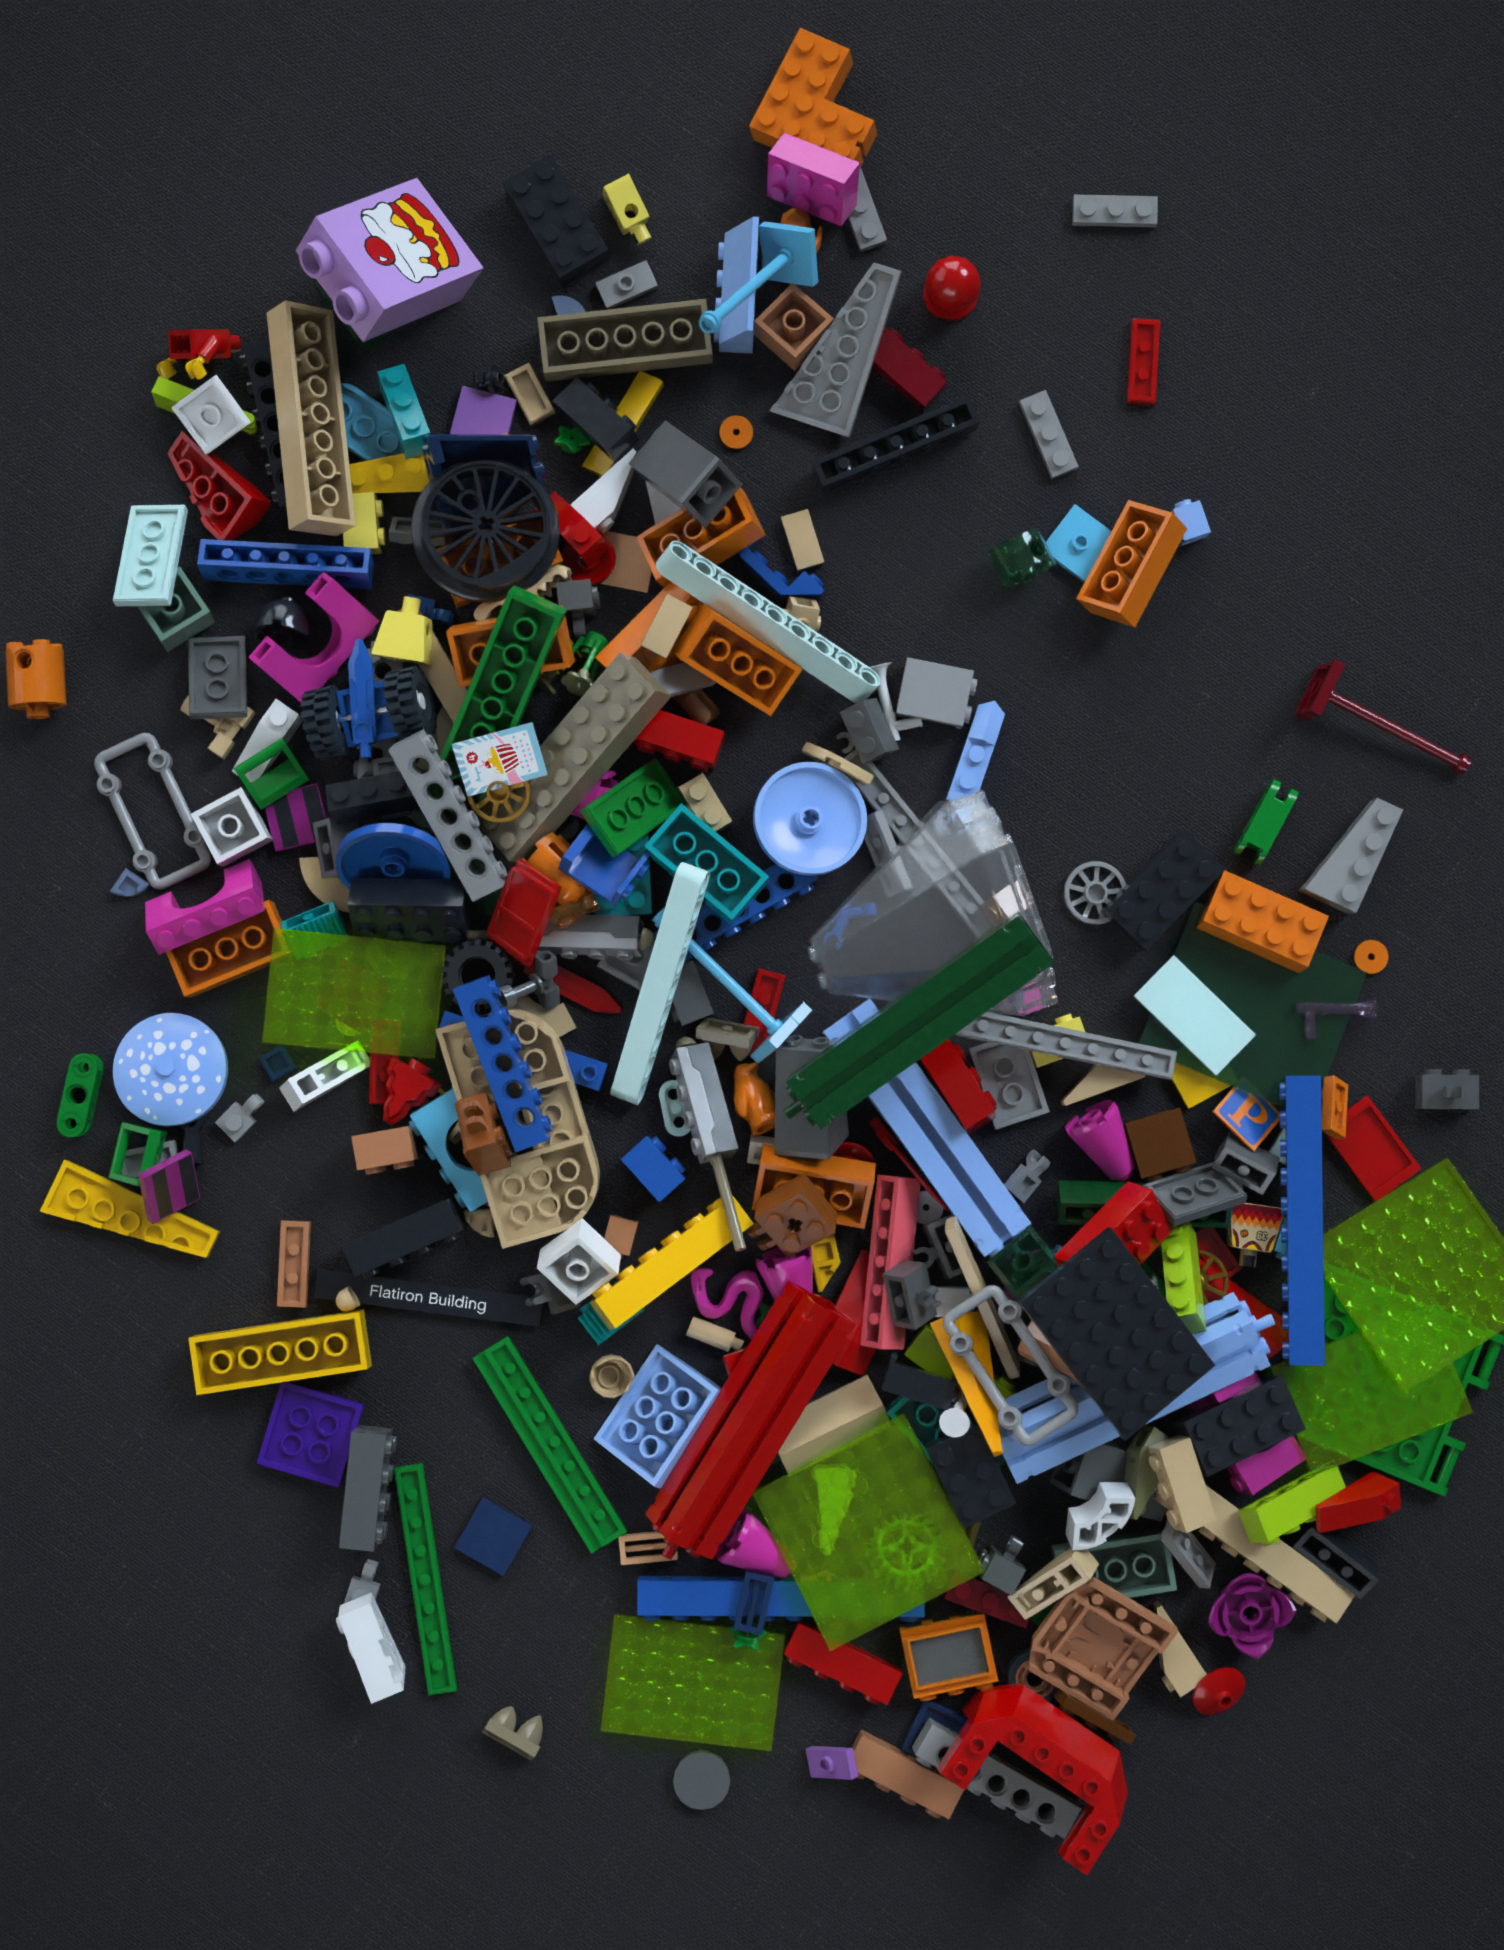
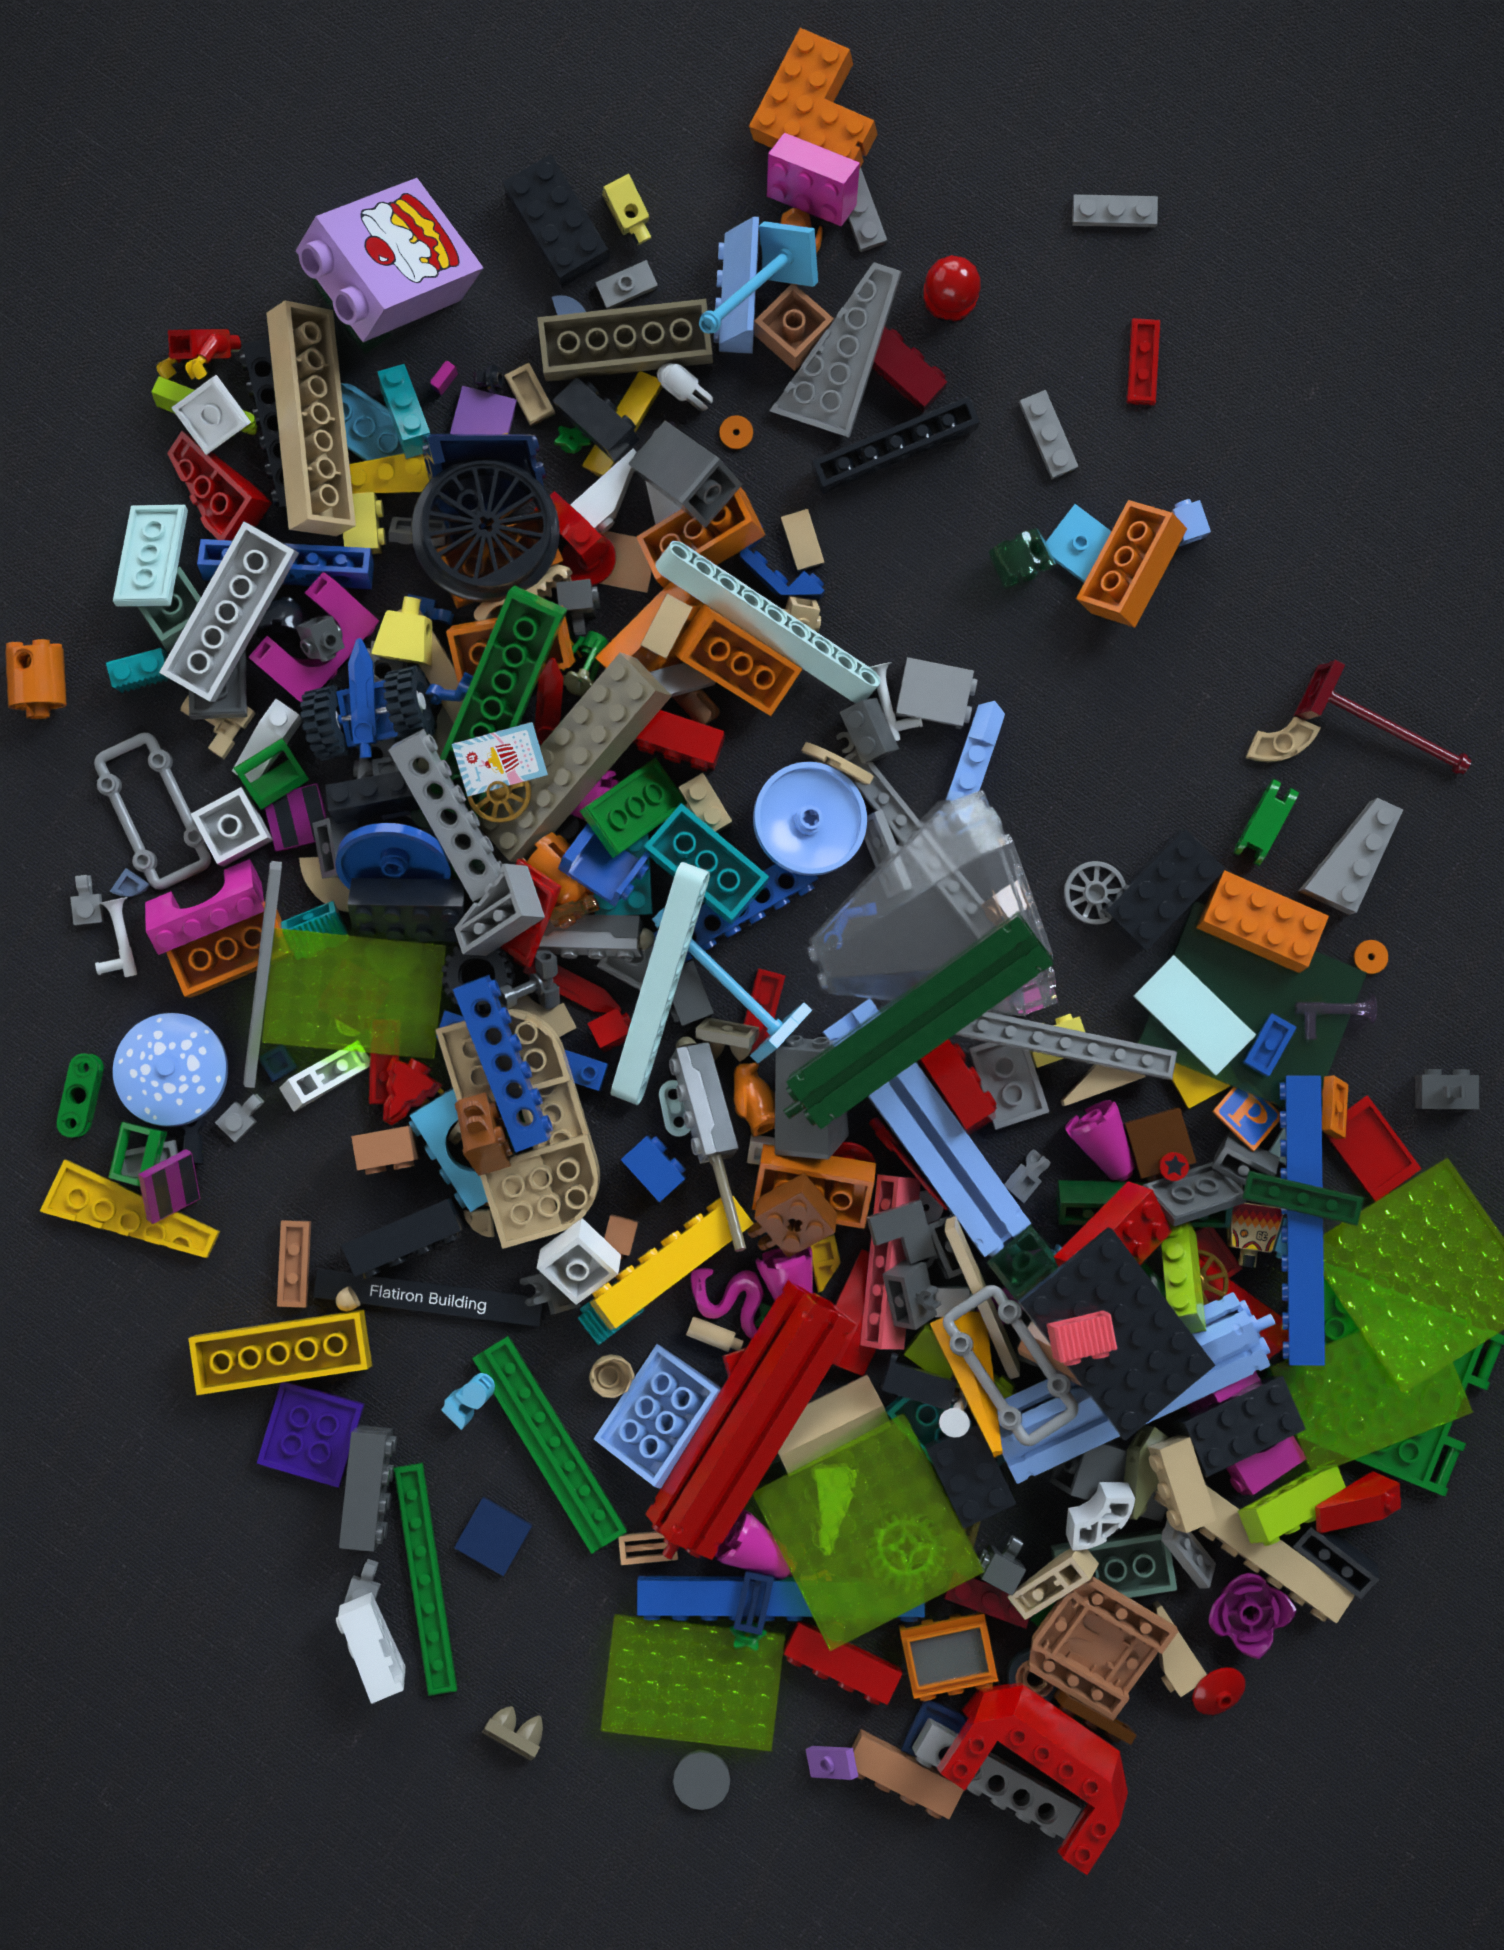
none -> light grey plate [71,875,104,925]
none -> white piece [95,897,137,977]
none -> teal brick [106,648,170,693]
none -> white brick [159,522,299,702]
none -> light grey tile [243,861,282,1088]
none -> dark grey brick [296,615,345,662]
none -> blue arm [425,672,473,705]
none -> dark pink tile [430,361,458,396]
none -> medium azure leg [441,1373,495,1430]
none -> light grey wedge [454,864,545,956]
none -> red piece [535,657,564,746]
none -> red brick [587,1008,631,1053]
none -> white arm [657,363,713,411]
none -> dark grey tile [866,1199,936,1264]
none -> coral brick [1047,1310,1117,1366]
none -> red tile [1159,1152,1189,1181]
none -> dark green tile [1242,1171,1364,1226]
none -> blue plate [1243,1013,1297,1077]
none -> tan tile [1245,717,1321,762]

